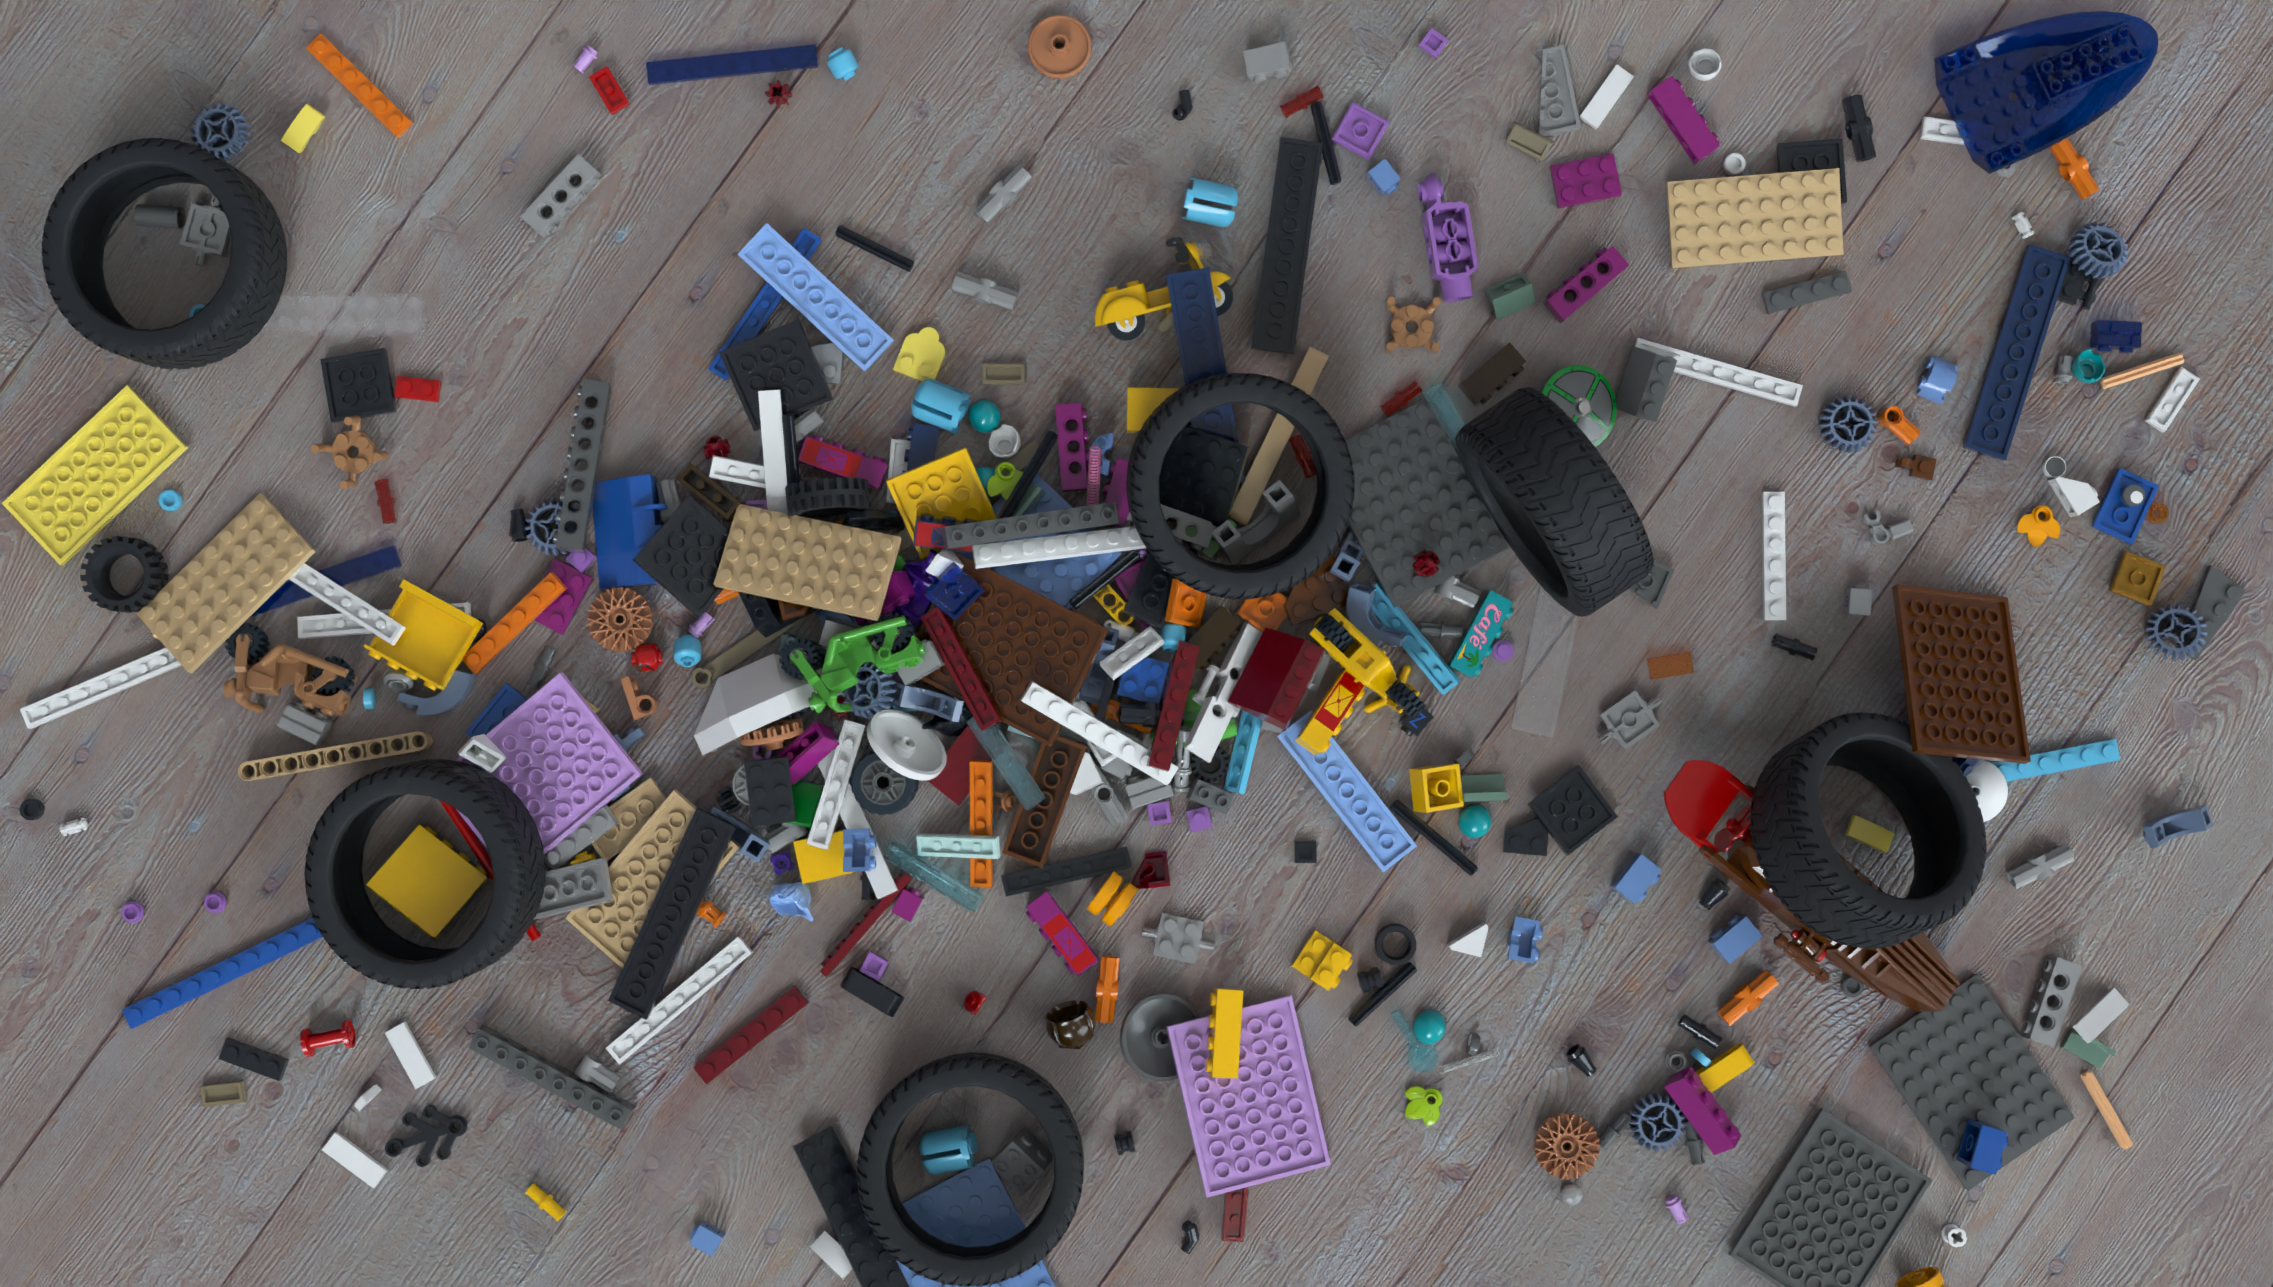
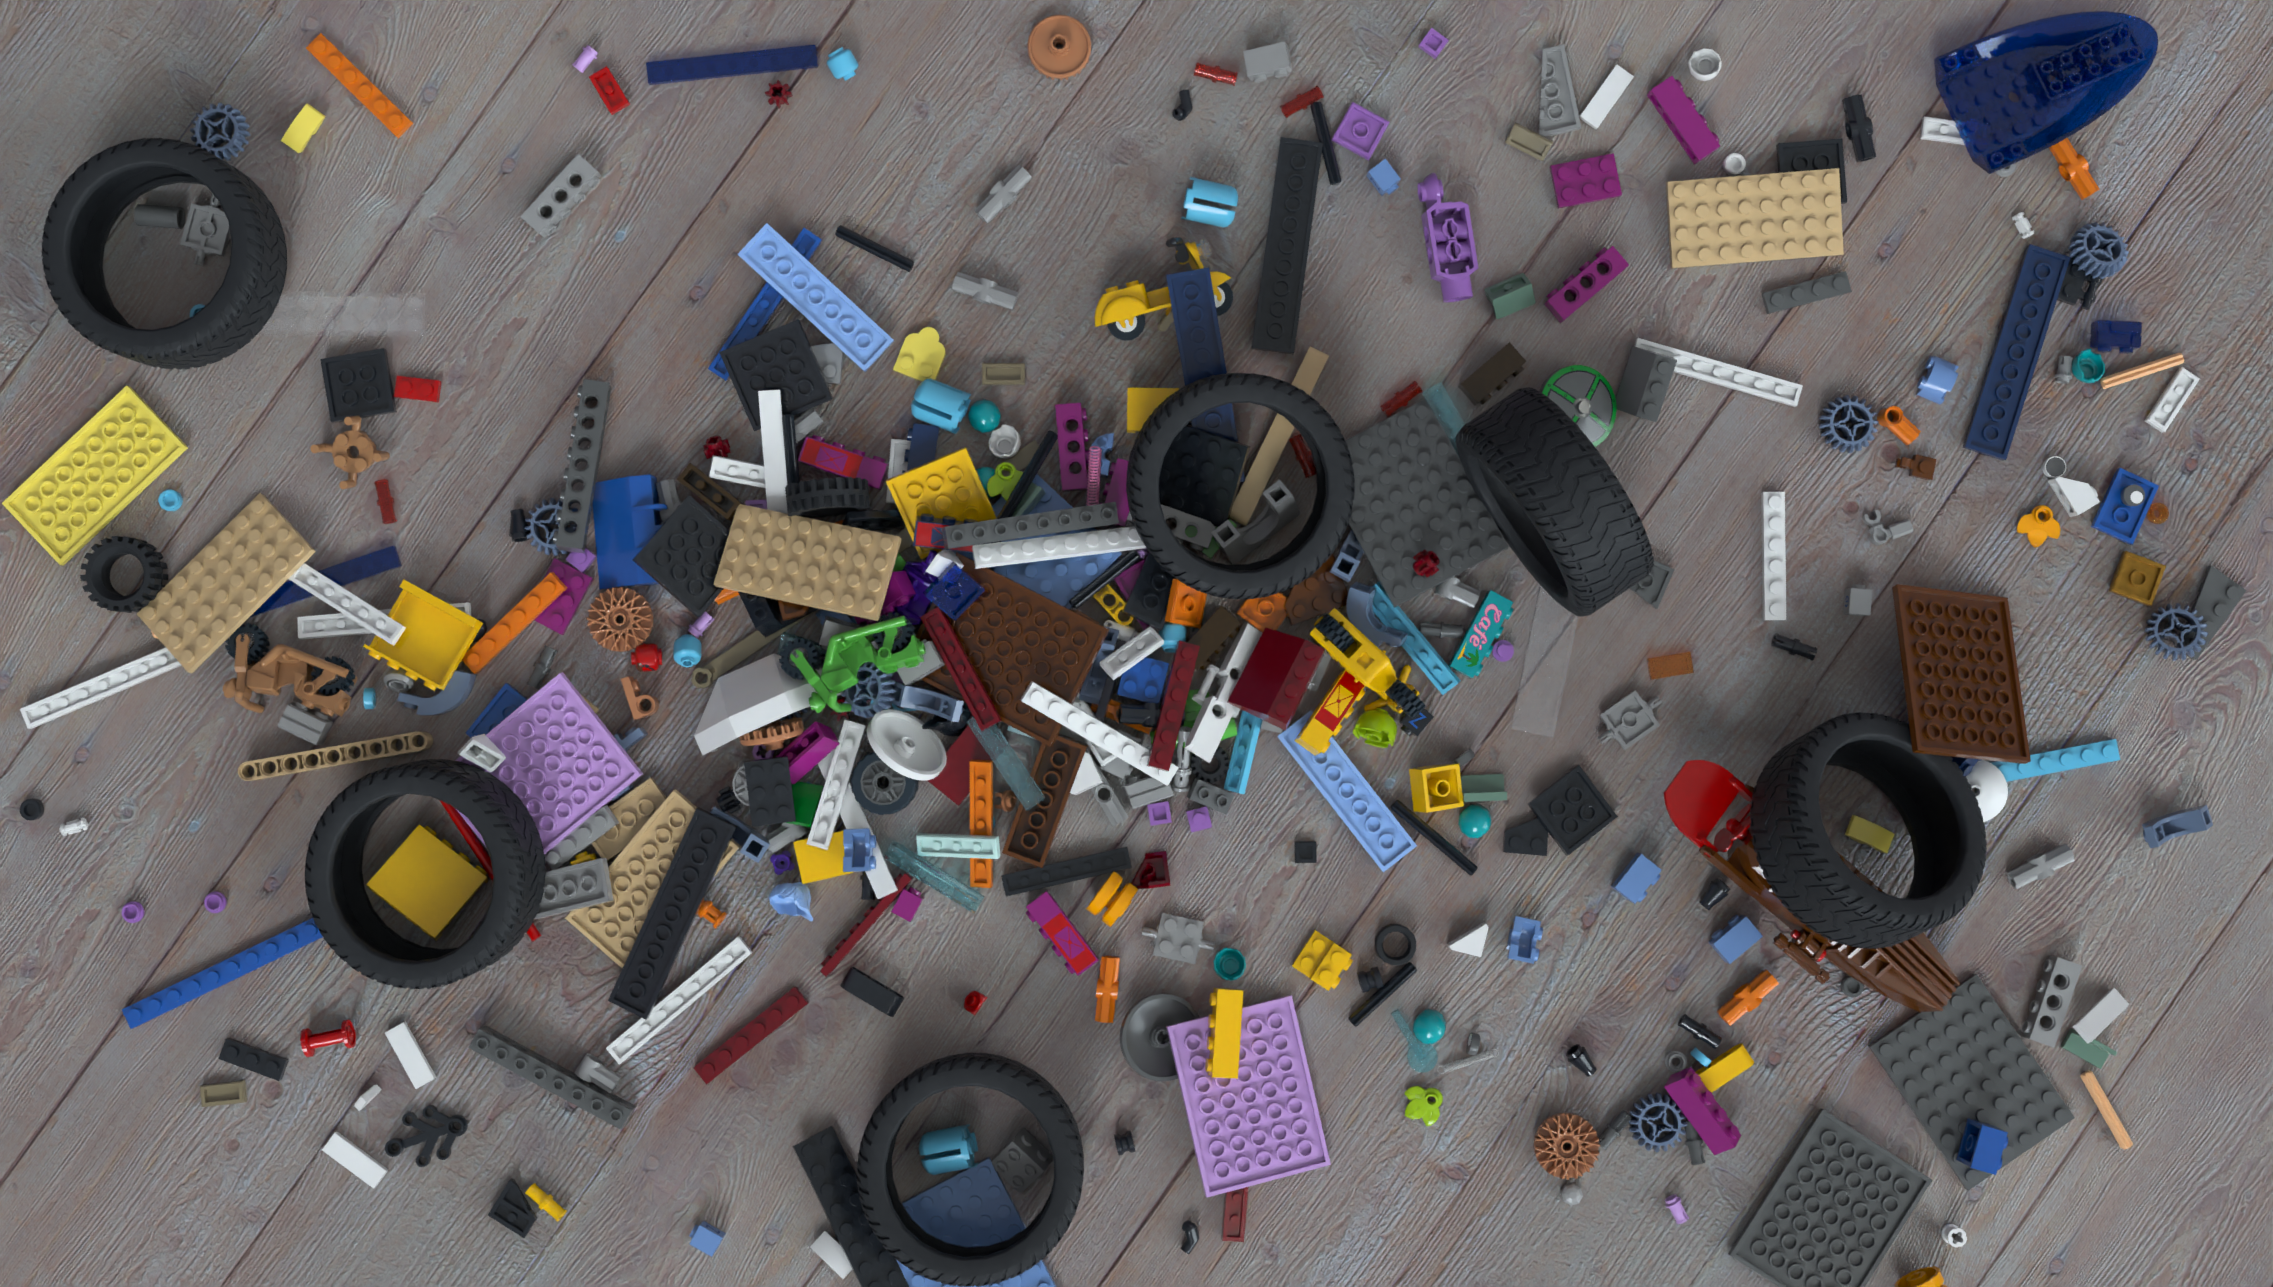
medium lavender plate [859,951,889,981] -> none
dark brown piece [1046,1000,1095,1049] -> none
medium nougat plate [1384,296,1441,354] -> none
none -> black wing [488,1178,537,1238]
none -> clear red pin [1193,62,1238,86]
none -> teal hair [1213,947,1246,981]
none -> lime cylinder [1353,708,1397,748]

